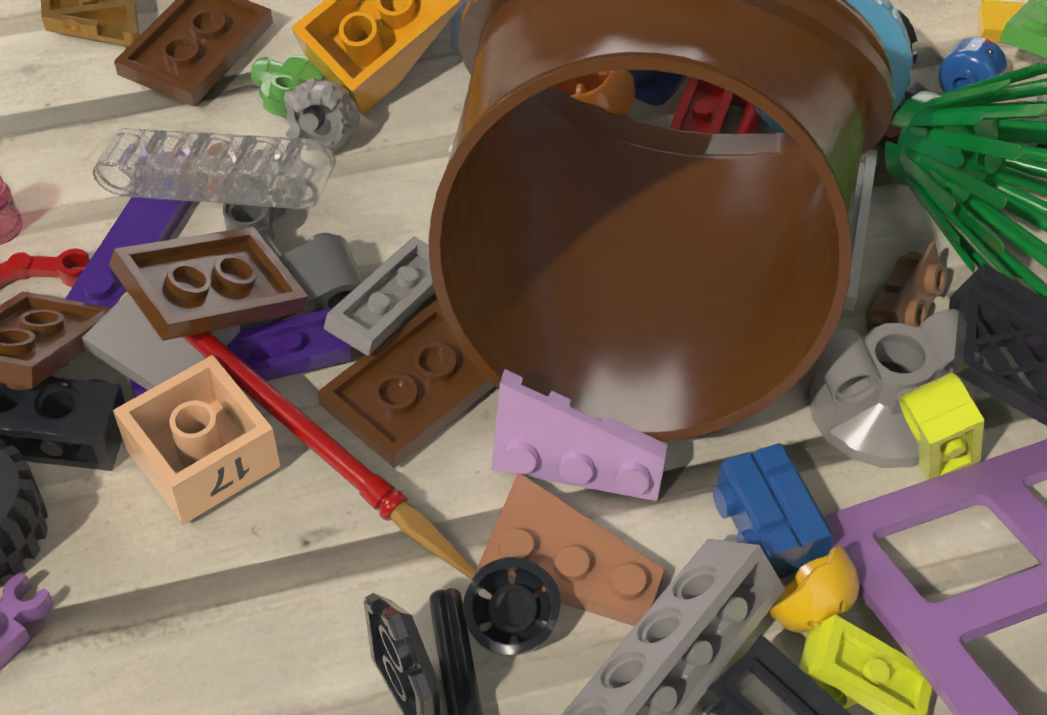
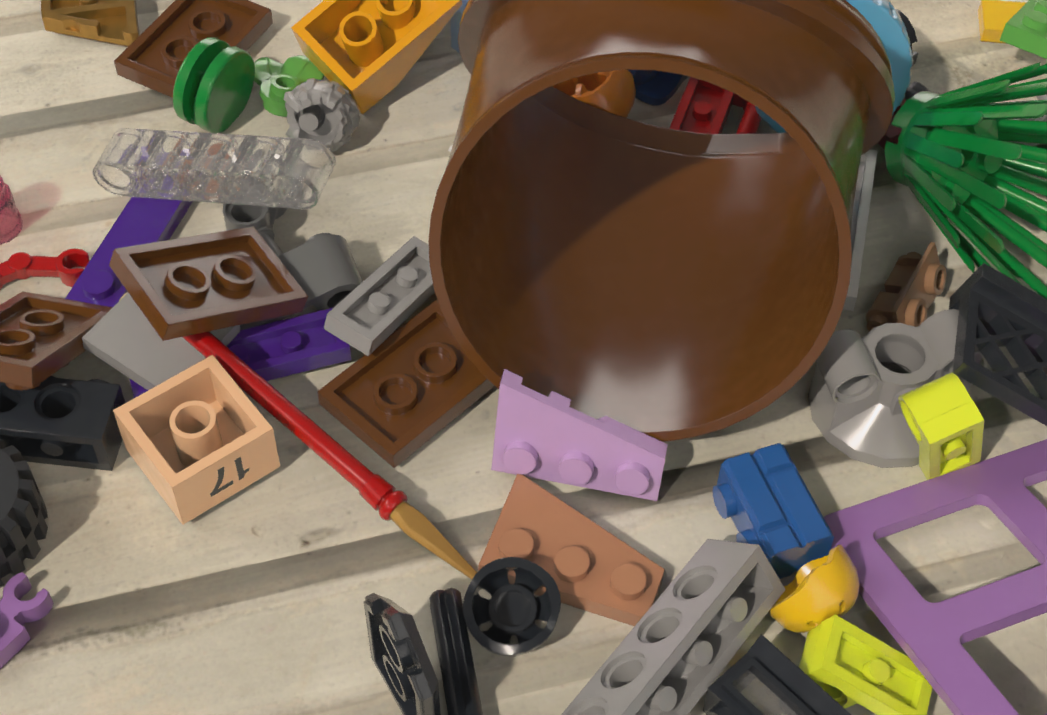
blue head [938,36,1007,93] -> none
none -> green head [173,37,255,134]

